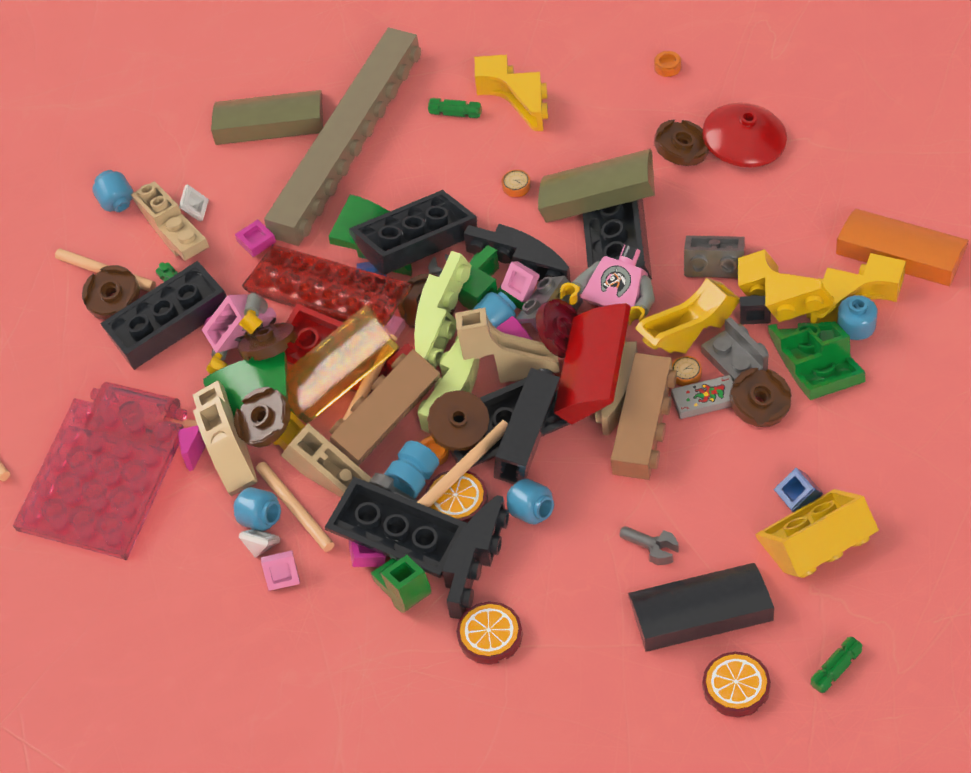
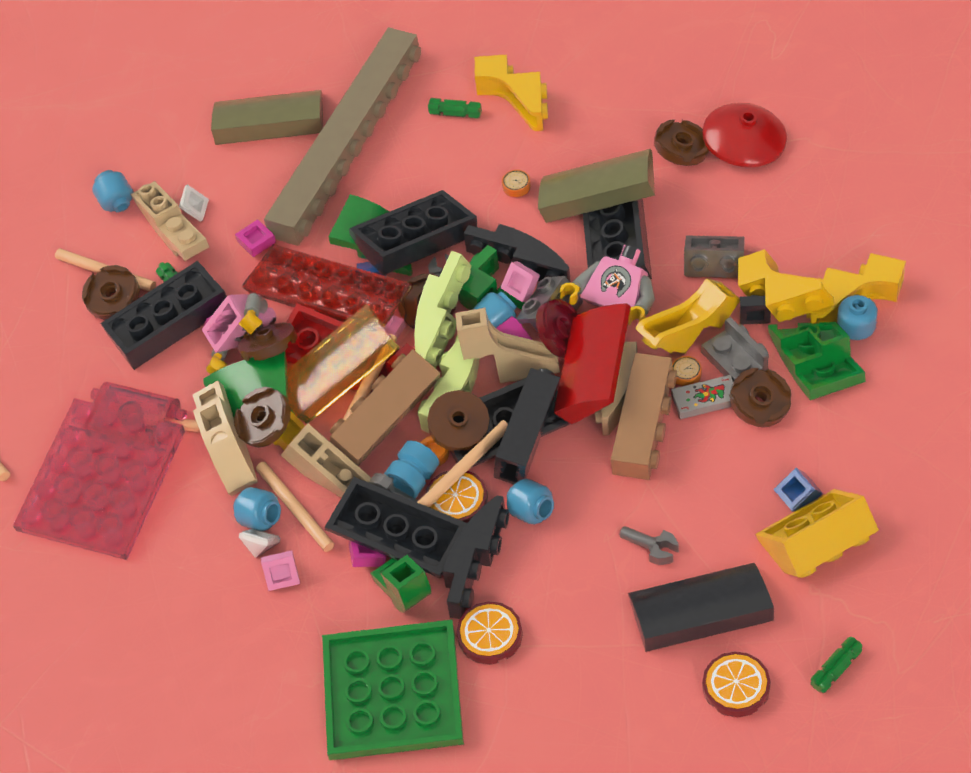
dark pink slope [178,425,206,471] -> none
orange tile [654,51,681,77] -> none
orange slope [836,209,969,287] -> none
none -> green plate [322,619,464,761]

